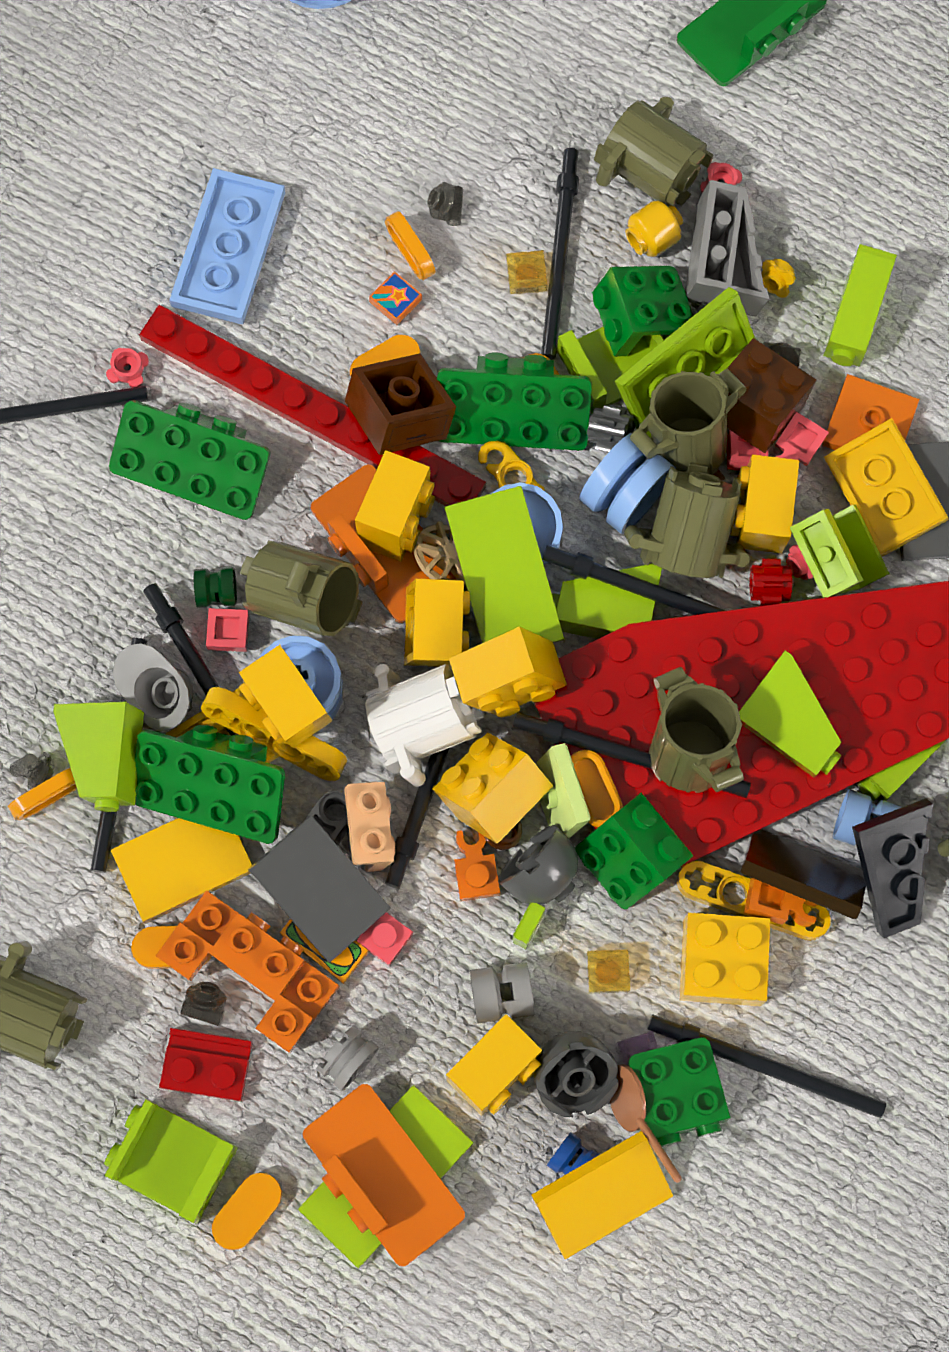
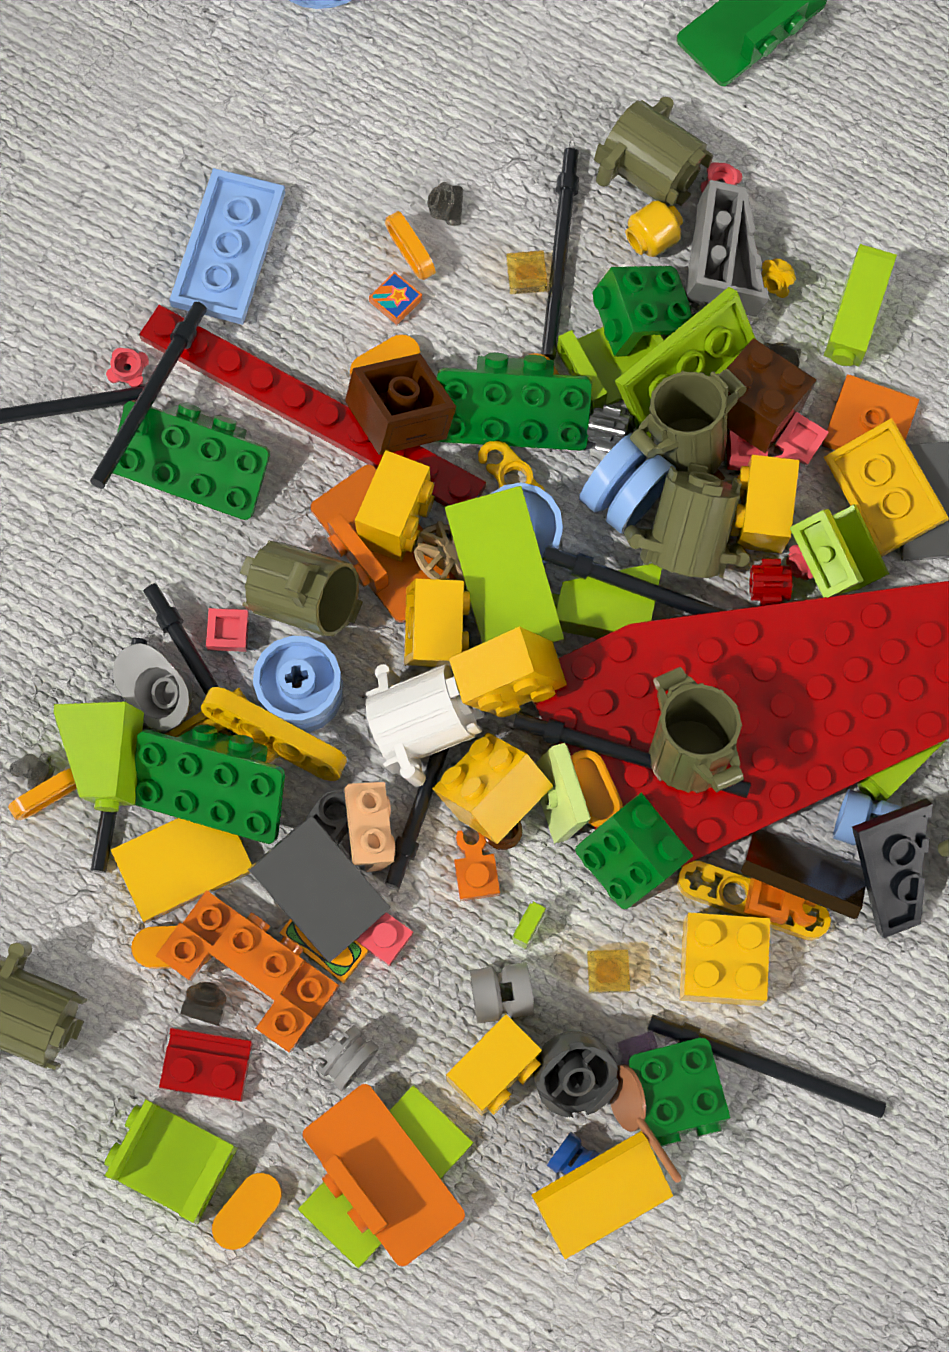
dark green wheel [193,567,237,608] -> none
yellow brick [238,644,333,748] -> none
dark grey cylinder [499,825,578,905] -> none
lime slope [739,650,841,778] -> none
none -> black bar [90,302,207,489]

